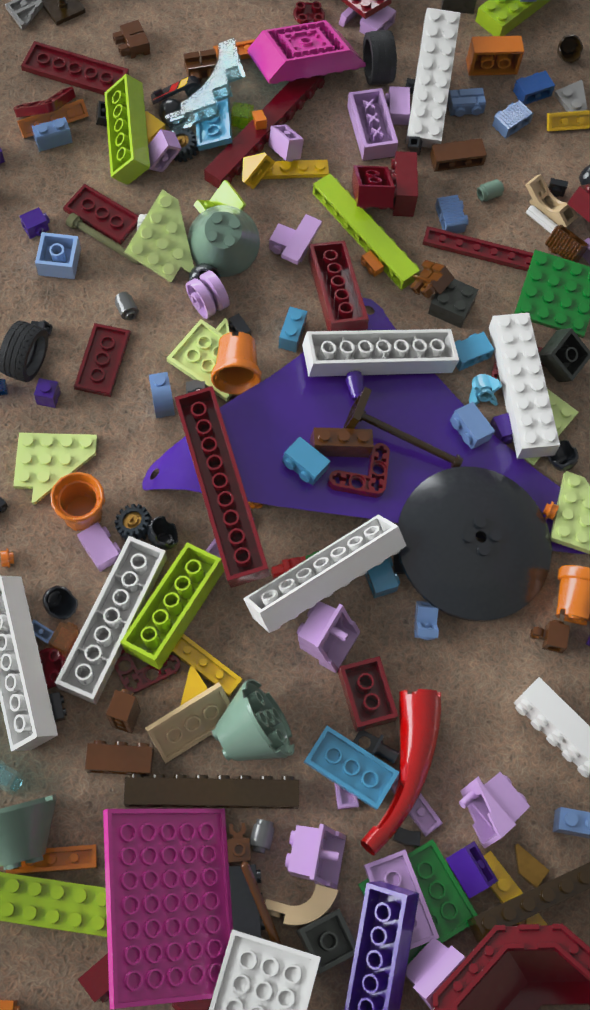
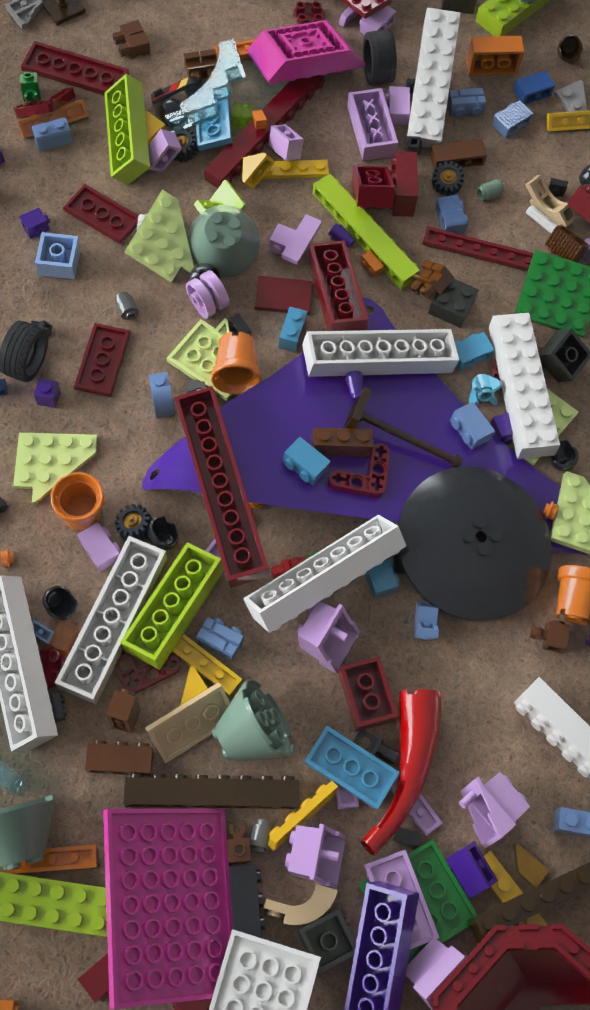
olive piece [66,213,140,265] -> none
black piece [96,101,107,127] -> none
reddish brown piece [241,861,282,945] -> none
none -> green brick [19,72,41,102]
none -> medium blue brick [196,617,244,661]
none -> dark red tile [255,276,313,315]
none -> yellow plate [268,781,338,851]
none -> dark purple cone [328,223,355,248]
none -> black wheel [432,161,464,196]

